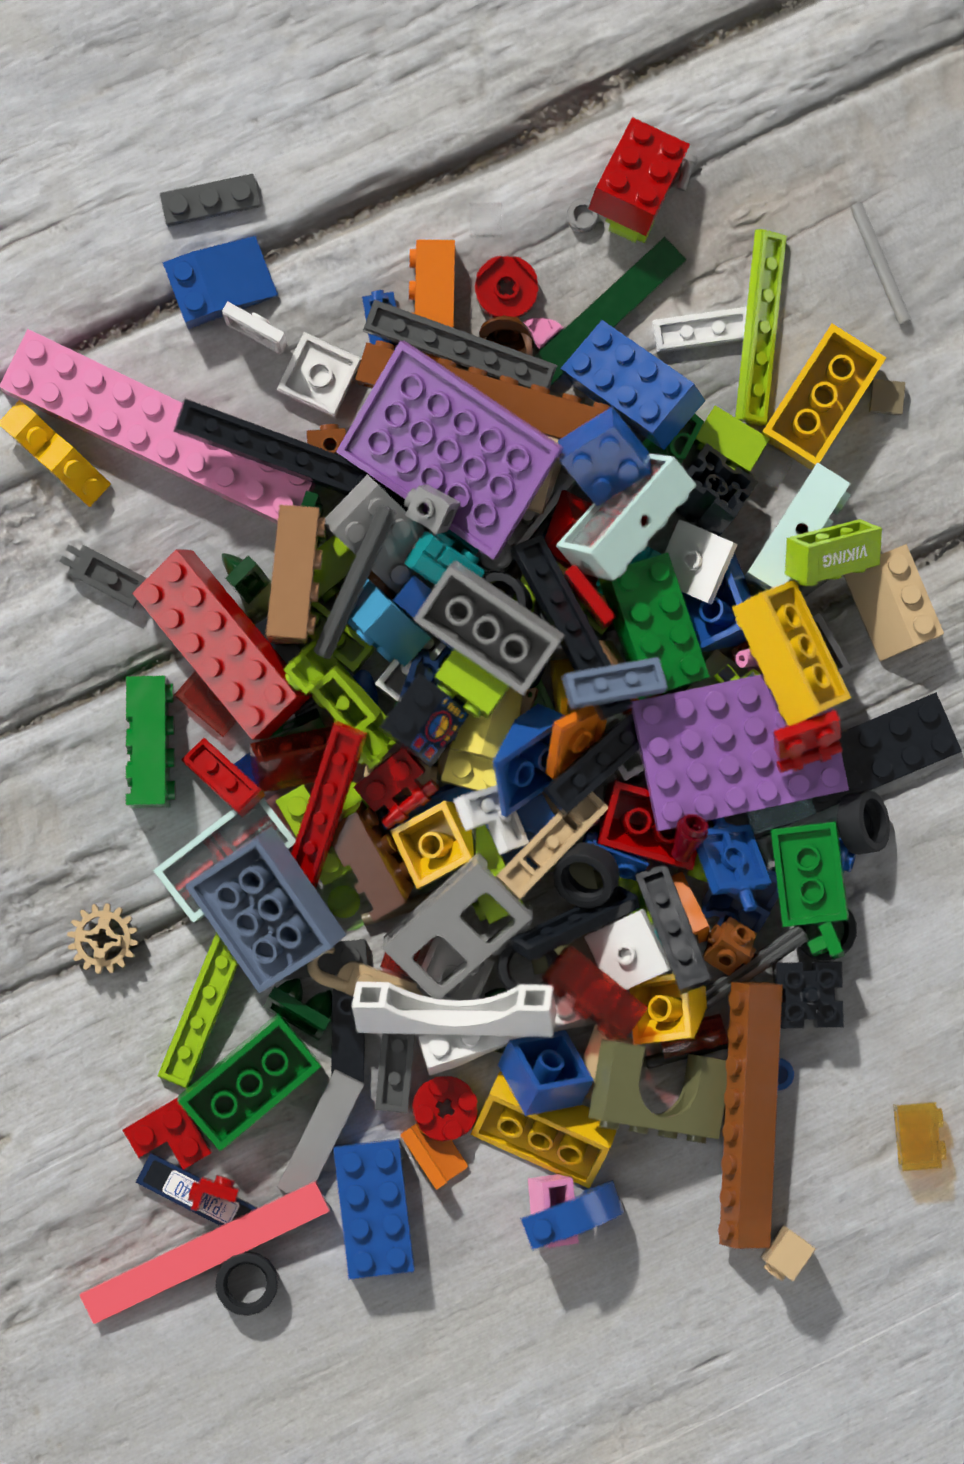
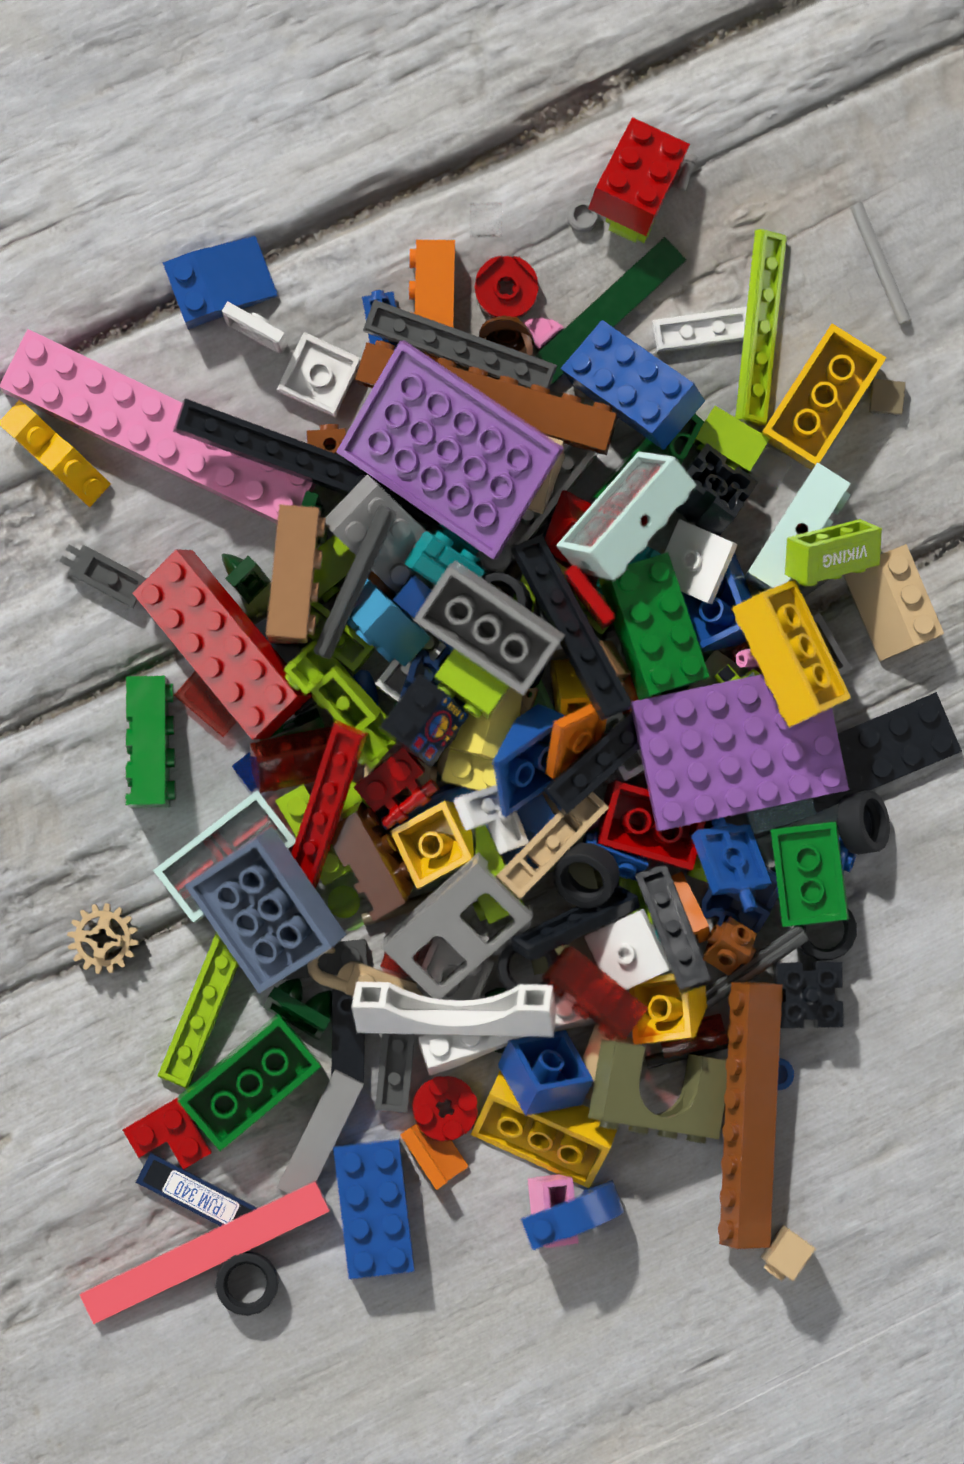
dark grey plate [159,173,261,227] -> none
red tile [181,738,266,818] -> none
red bracket [187,1175,240,1211] -> none
light grey brick [404,484,461,534] -> none
blue brick [558,407,651,506] -> none
sand blue plate [562,657,667,709] -> none
dark red cone [671,814,708,862] -> none
red plate [773,710,842,773] -> none
green tile [807,921,845,960] -> none
clear yellow brick [893,1101,947,1171] -> none

